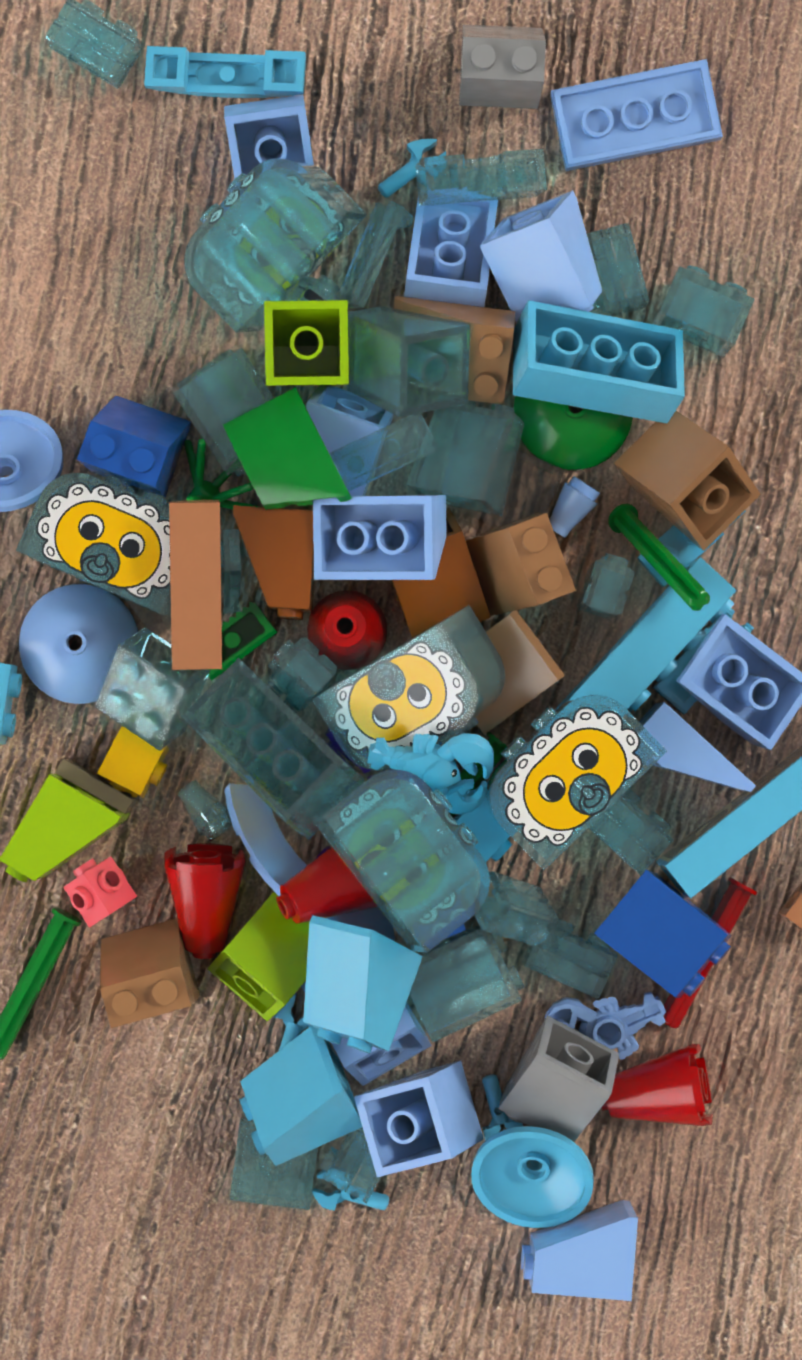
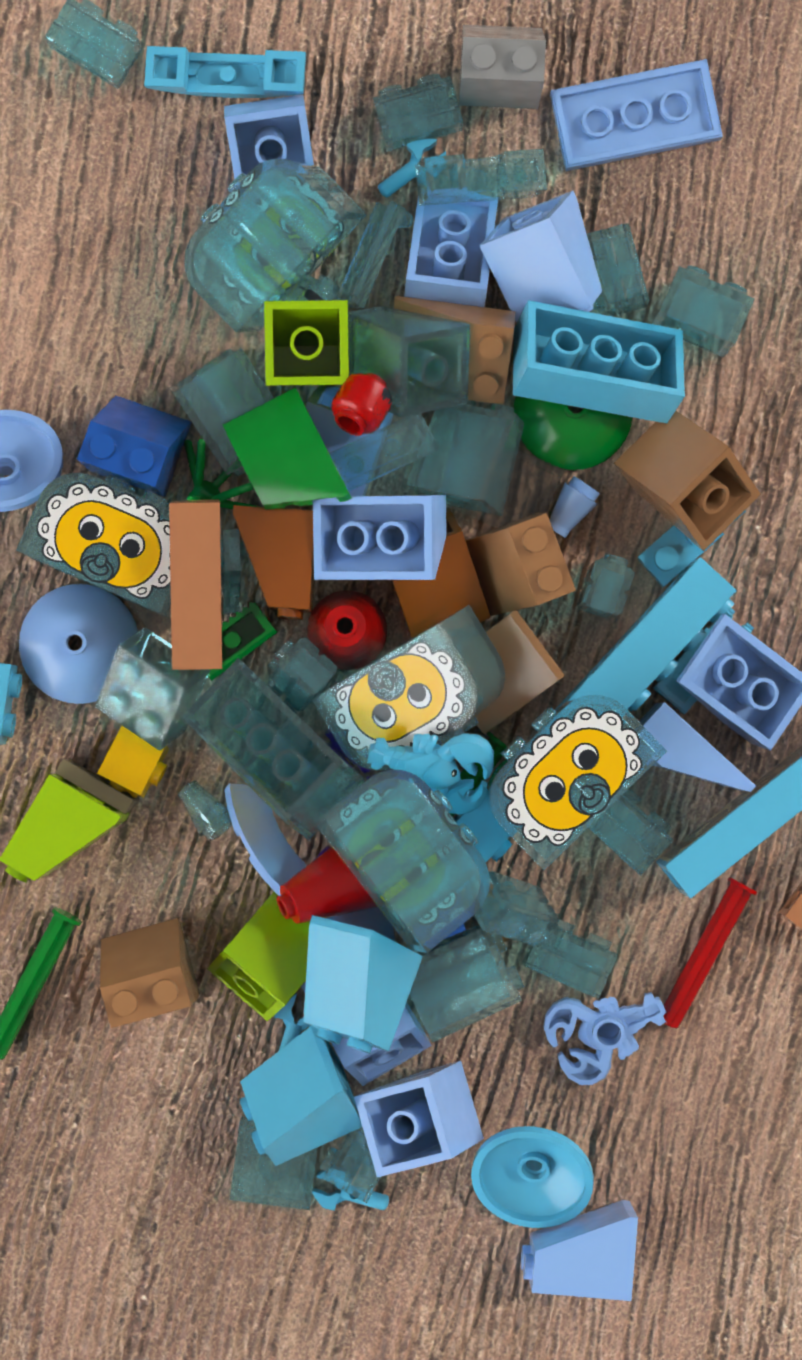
coral brick [63,856,137,928] -> none
red cone [164,843,245,959] -> none
medium azure bar [482,1074,523,1141] -> none
light grey slope [498,1015,619,1142] -> none
blue slope [594,869,732,998] -> none
red cone [601,1044,713,1126] -> none
green axle [608,503,710,611] -> none
none -> red head [331,373,393,436]
none -> clear light blue brick [373,74,463,152]

